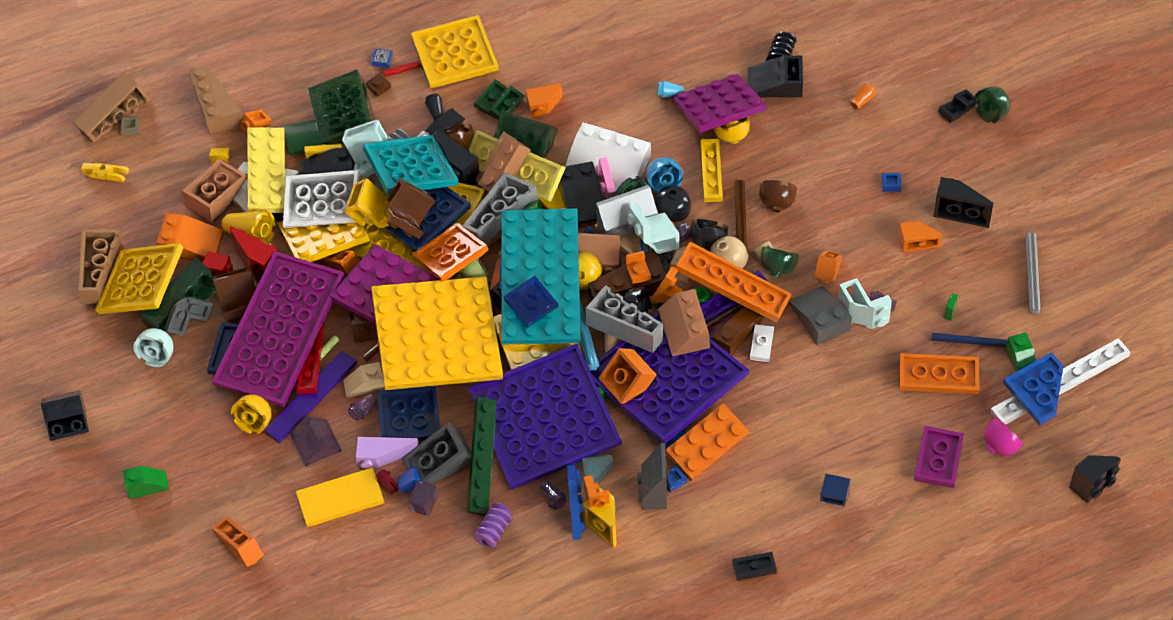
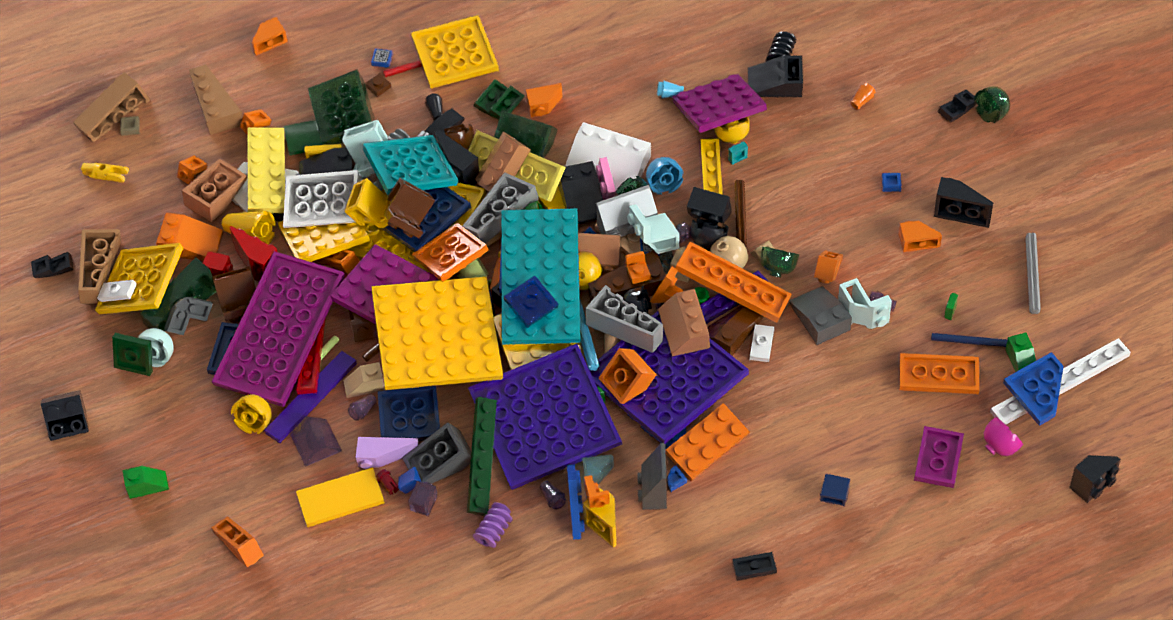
yellow slope [209,147,230,164] -> none
black cylinder [655,185,691,222] -> none
reddish brown cylinder [759,180,797,213] -> none
none -> black slope [31,252,74,278]
none -> white plate [97,280,137,302]
none -> dark green plate [112,333,153,376]
none -> orange bracket [177,156,207,185]
none -> orange slope [252,17,288,55]
none -> black slope [687,187,732,224]
none -> teal plate [728,141,748,165]

